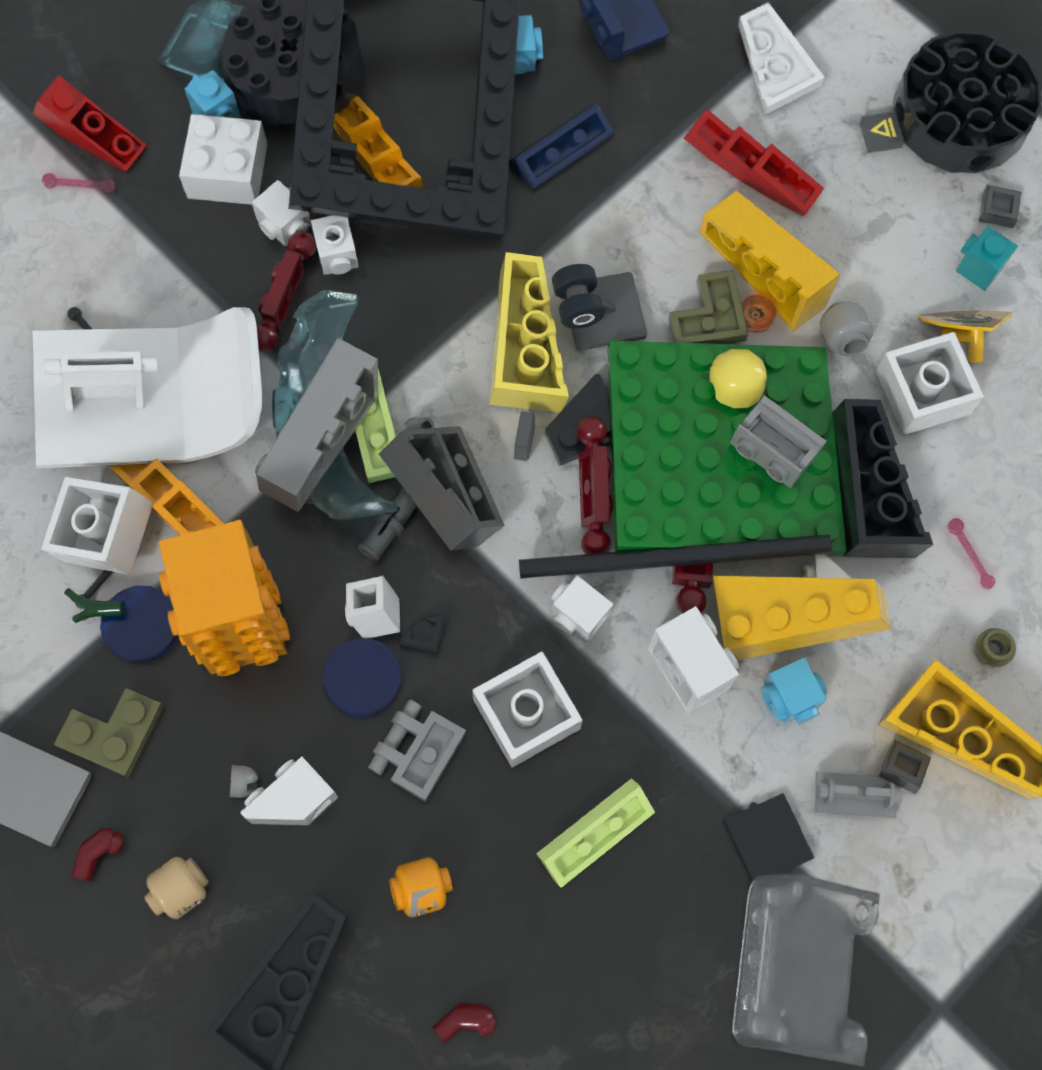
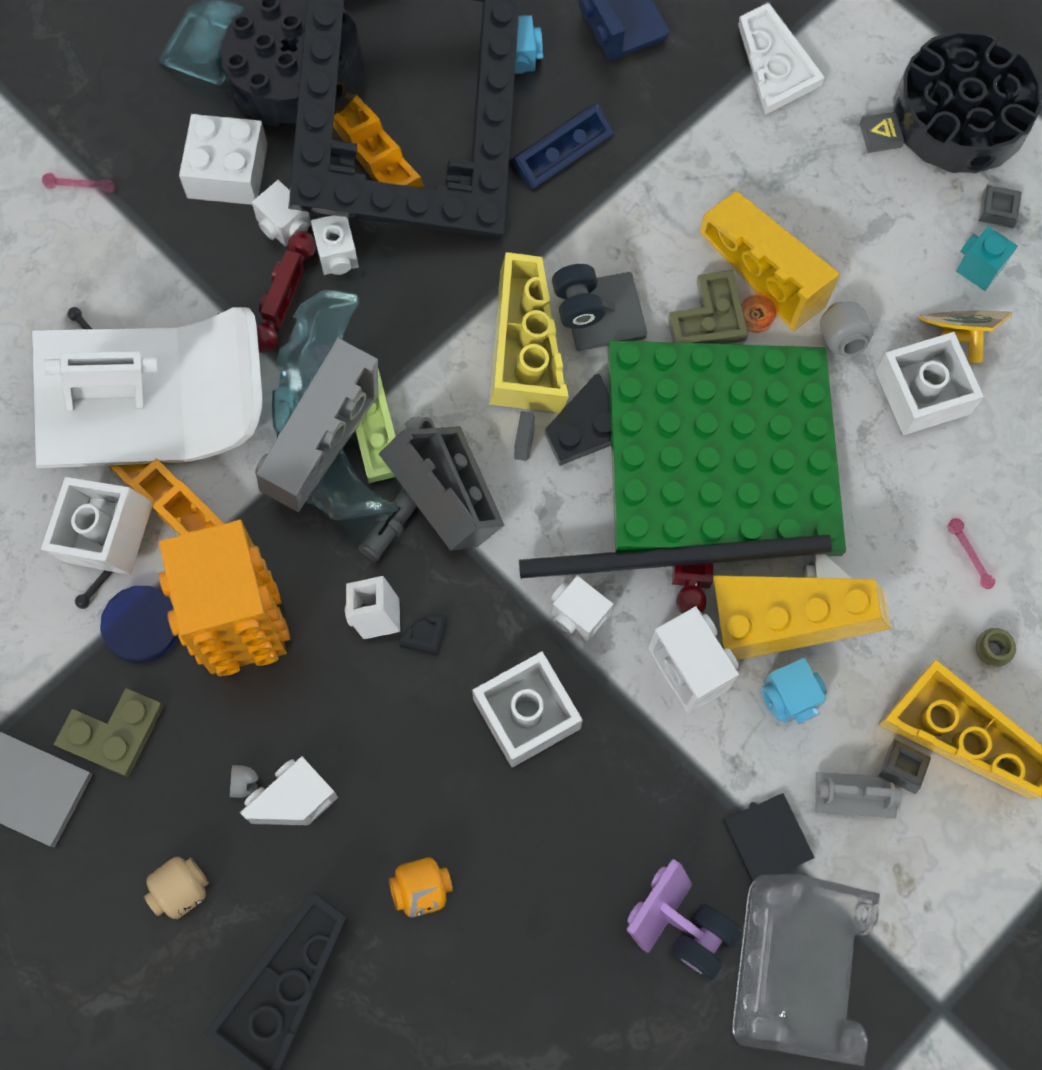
red slope [33,75,147,172] -> none
dark green bar [64,588,126,623] -> none
dark red arm [71,828,124,882] -> none
medium azure brick [184,70,240,119] -> none
clear blue tile [323,638,401,717] -> none
light grey plate [368,699,466,802] -> none
dark red arm [432,1002,497,1043] -> none
yellowish green plate [536,778,655,888] -> none
dark red plate [577,416,613,554] -> none
red slope [683,109,825,216] -> none
light yellow hair [709,349,767,408] -> none
light grey hinge [730,395,826,489] -> none
black wedge [832,399,934,558] -> none
none -> lavender plate [627,859,743,980]

